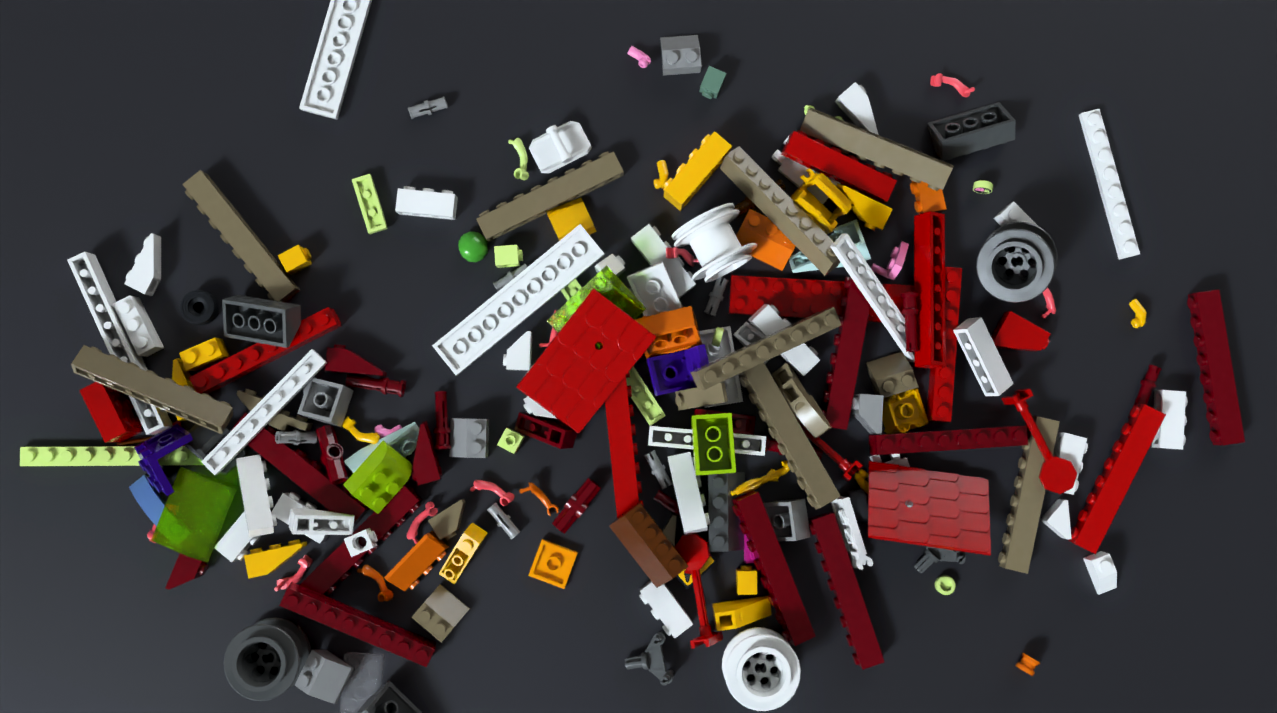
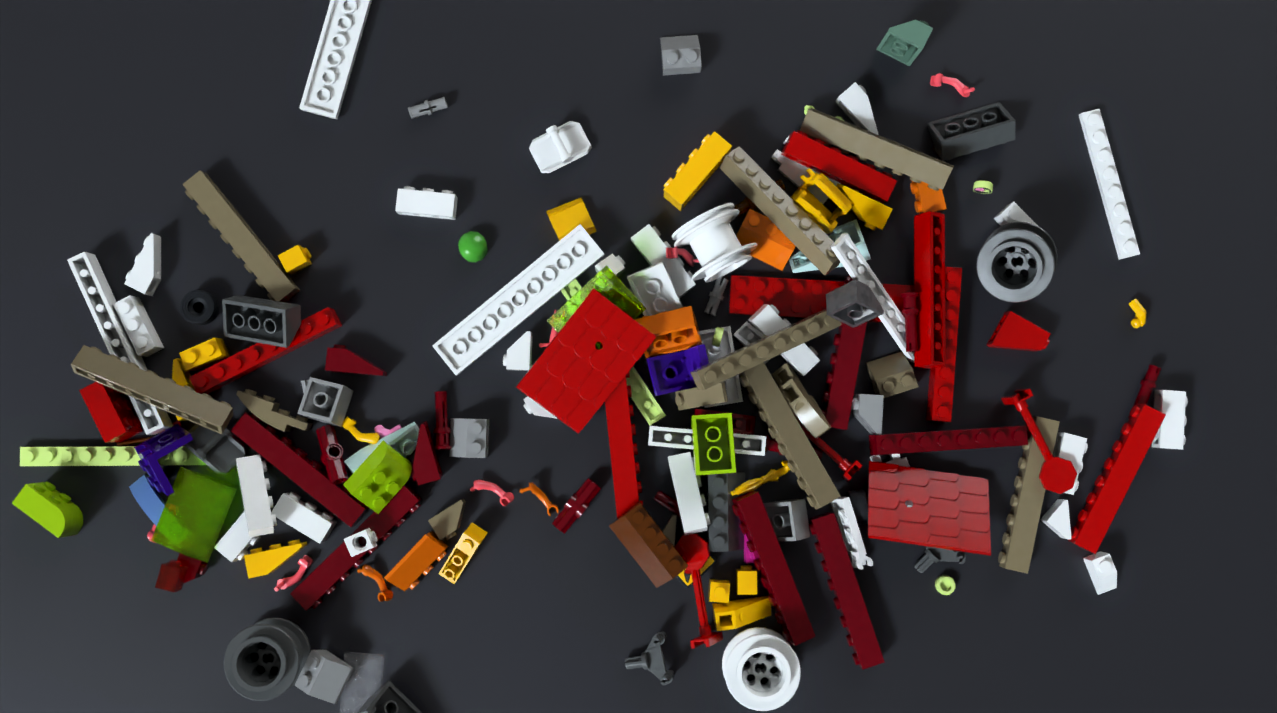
white plate [201,349,327,475] -> none
light grey pin [275,430,317,445] -> none
dark red brick [279,582,436,667] -> none
white slope [289,508,355,535] -> none
dark red pin [346,374,406,397] -> none
yellowish green plate [352,174,388,234] -> none
coral piece [407,501,438,544] -> none
dark tan slope [412,584,470,643] -> none
dark tan brick [476,151,624,242] -> none
light grey pin [487,502,521,540] -> none
light grey pin [493,263,527,291] -> none
yellowish green brick [494,245,523,268] -> none
yellowish green brick [497,428,525,454] -> none
yellowish green piece [508,138,529,180] -> none
dark red slope [514,412,577,449] -> none
light orange tile [528,539,578,589] -> none
bright pink arm [627,46,651,68] -> none
white brick [639,580,693,638] -> none
light grey pin [644,450,673,490] -> none
yellow arm [653,160,669,189] -> none
sand green brick [699,66,726,99] -> none
yellow arm [855,469,869,494] -> none
bright pink plate [871,241,909,280] -> none
yellow slope [882,388,929,434] -> none
white brick [953,317,1014,396] -> none
orange wheel [1015,653,1040,676] -> none
coral piece [1041,287,1056,319] -> none
dark red brick [1187,289,1245,445] -> none
none -> lime brick [12,482,83,538]
none -> clear red brick [155,560,188,592]
none -> yellow brick [708,579,730,603]
none -> flat silver slope [826,279,884,328]
none -> sand green slope [876,20,933,66]

